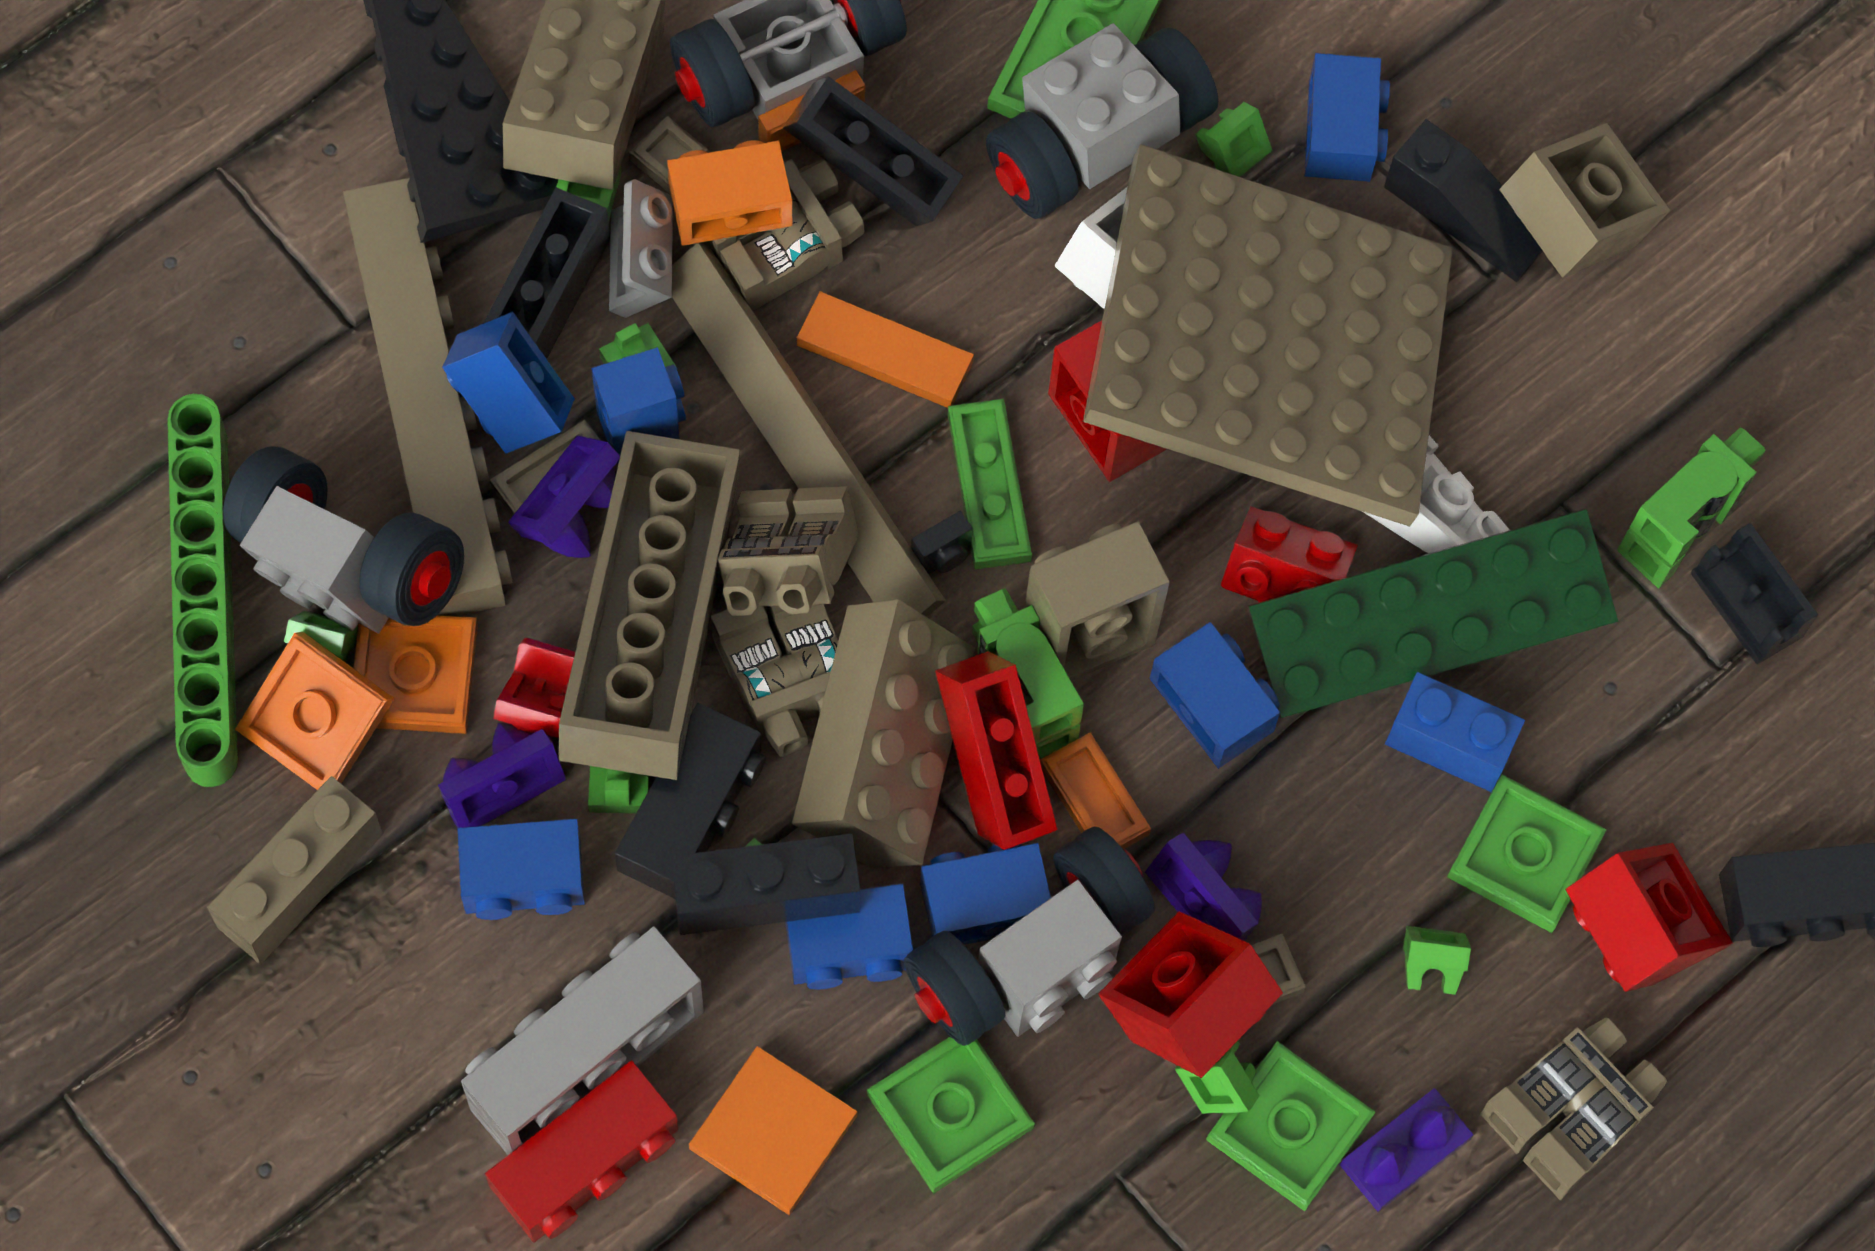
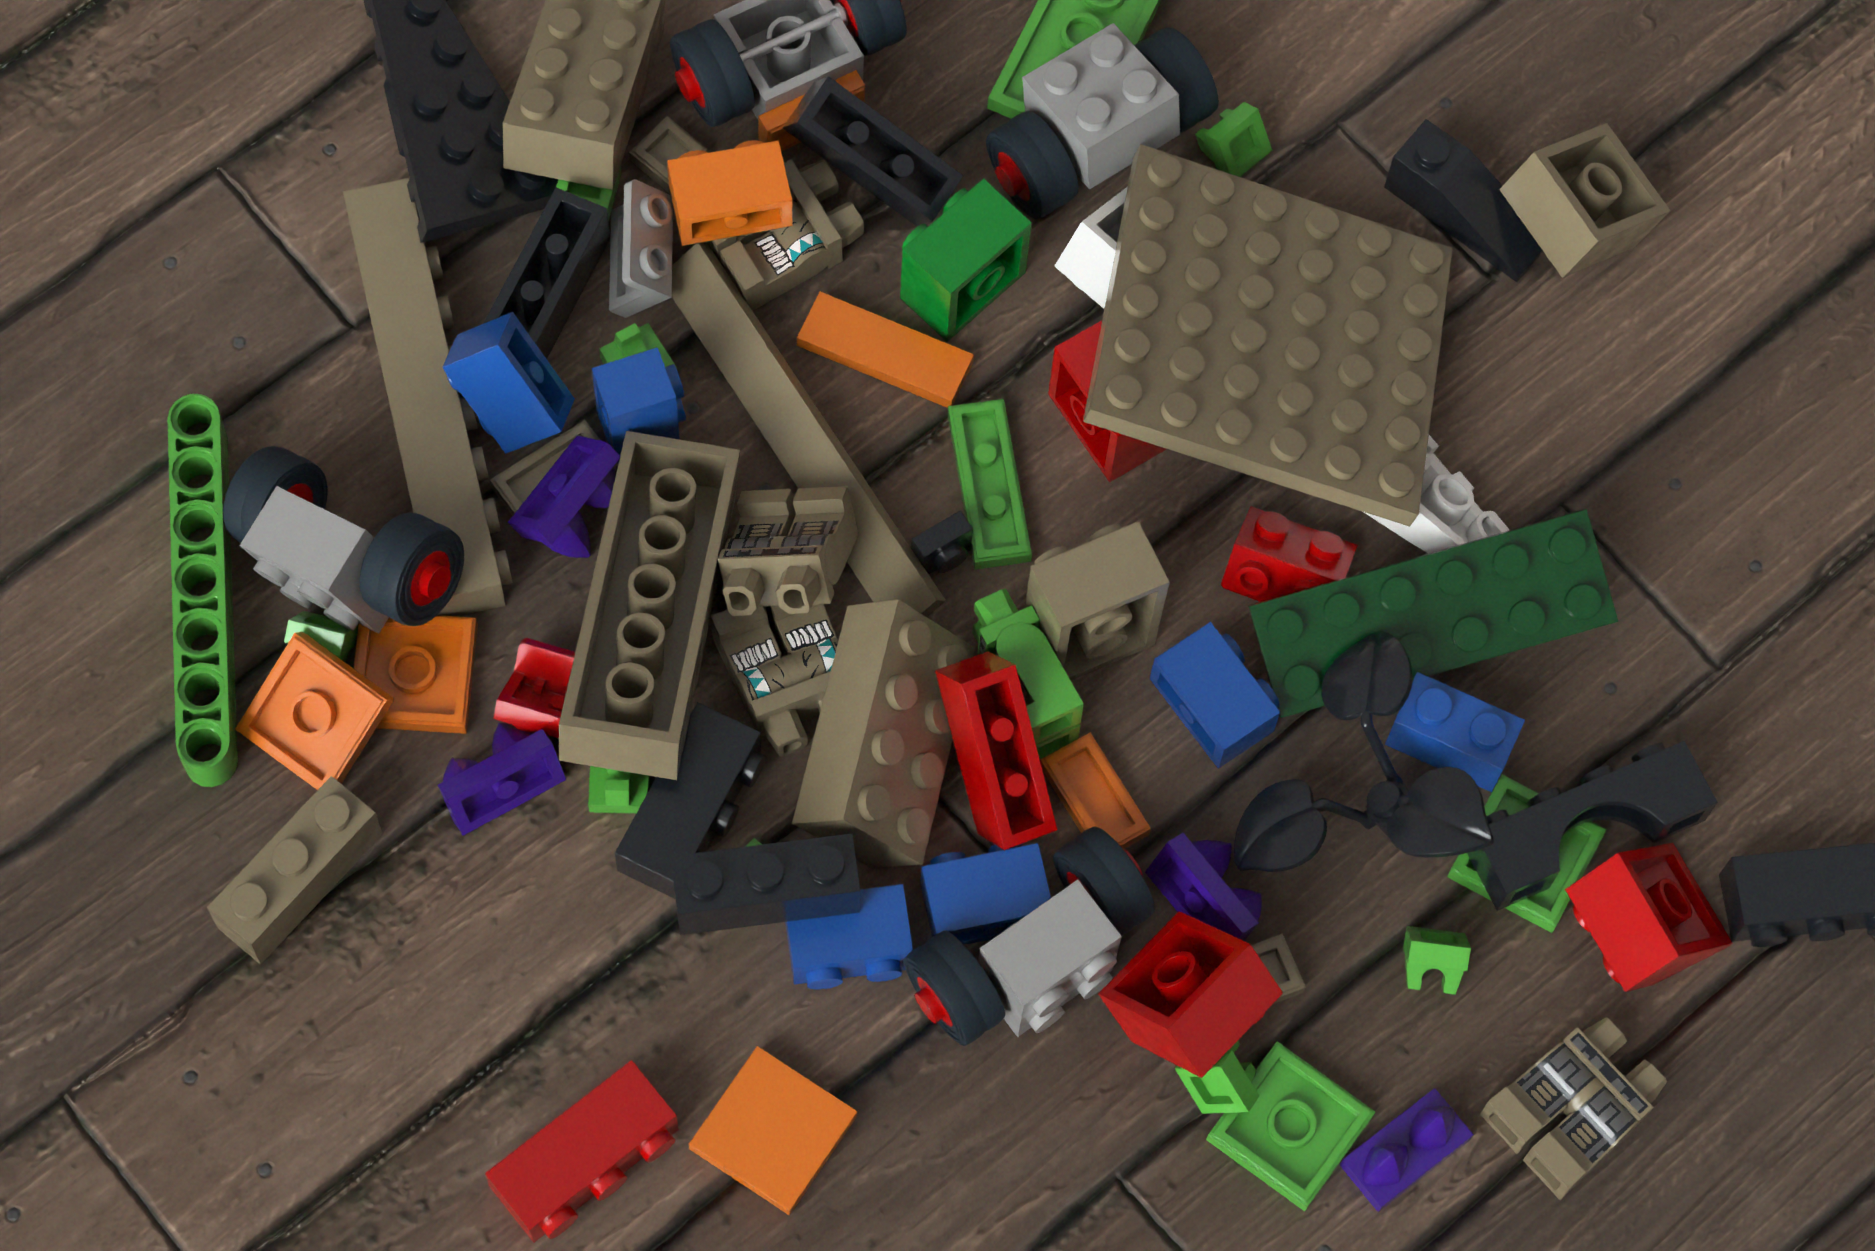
blue brick [457,819,585,920] -> none
light grey brick [461,926,704,1155] -> none
bright green tile [867,1037,1035,1194] -> none
blue brick [1304,53,1390,182] -> none
bright green hips [1617,427,1766,589] -> none
black hinge [1691,523,1818,665] -> none
none -> green brick [900,178,1032,342]
none -> black plant [1234,632,1494,872]
none -> black arch [1467,741,1718,911]

